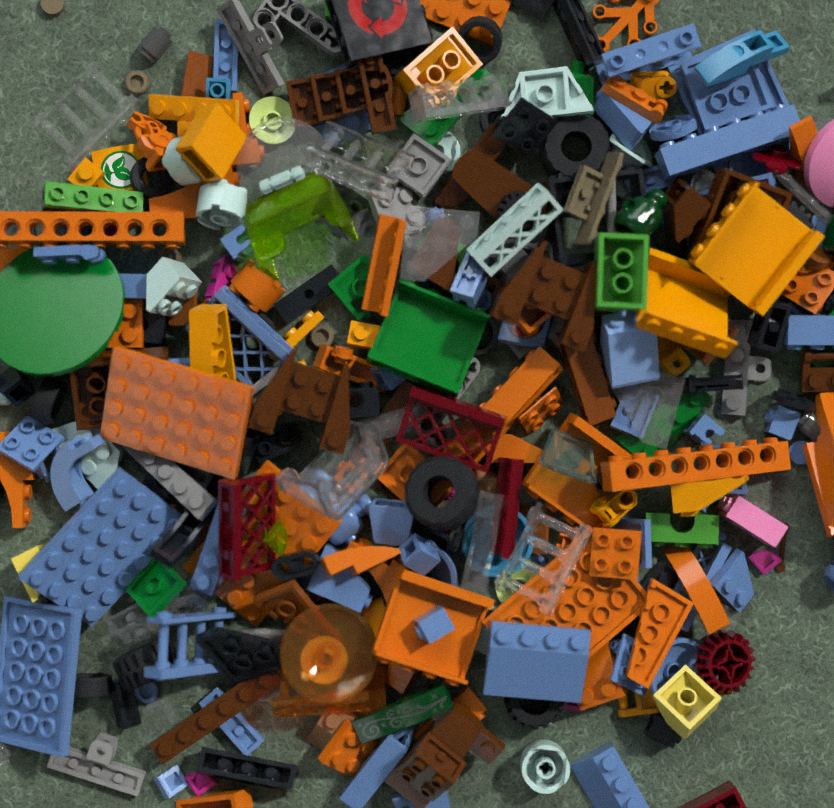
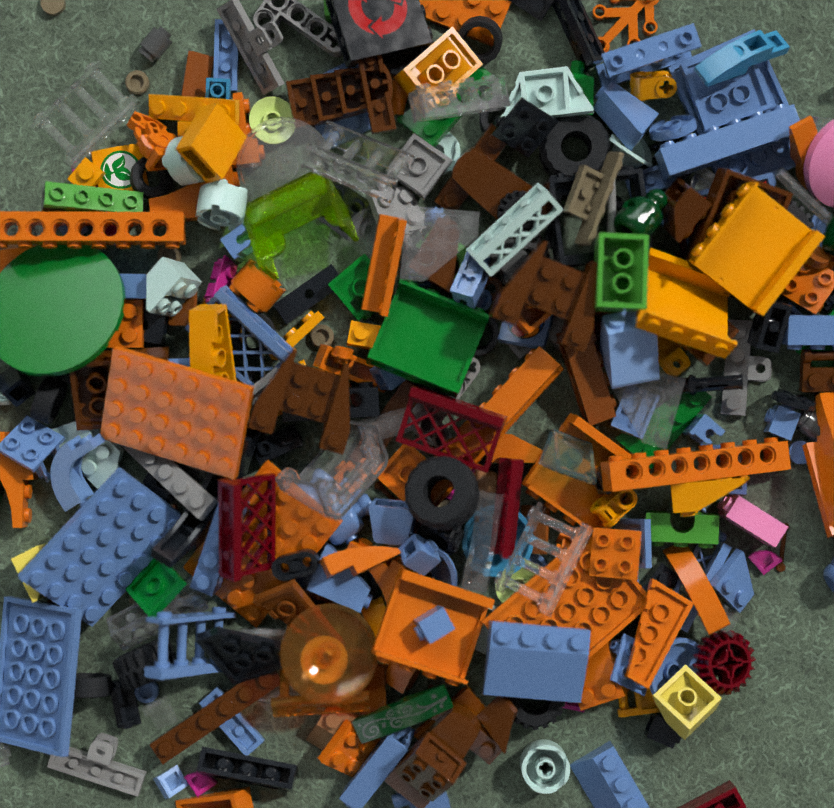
medium blue hinge [33,245,107,265] -> none
light aqua axle [259,165,305,194] -> none
clear neon green tile [263,521,287,556] -> none
orange hinge [517,387,564,433] -> none
orange plate [600,76,668,123] -> none
dark red plate [752,144,801,174] -> none
none -> reddish brown slope [477,696,518,754]

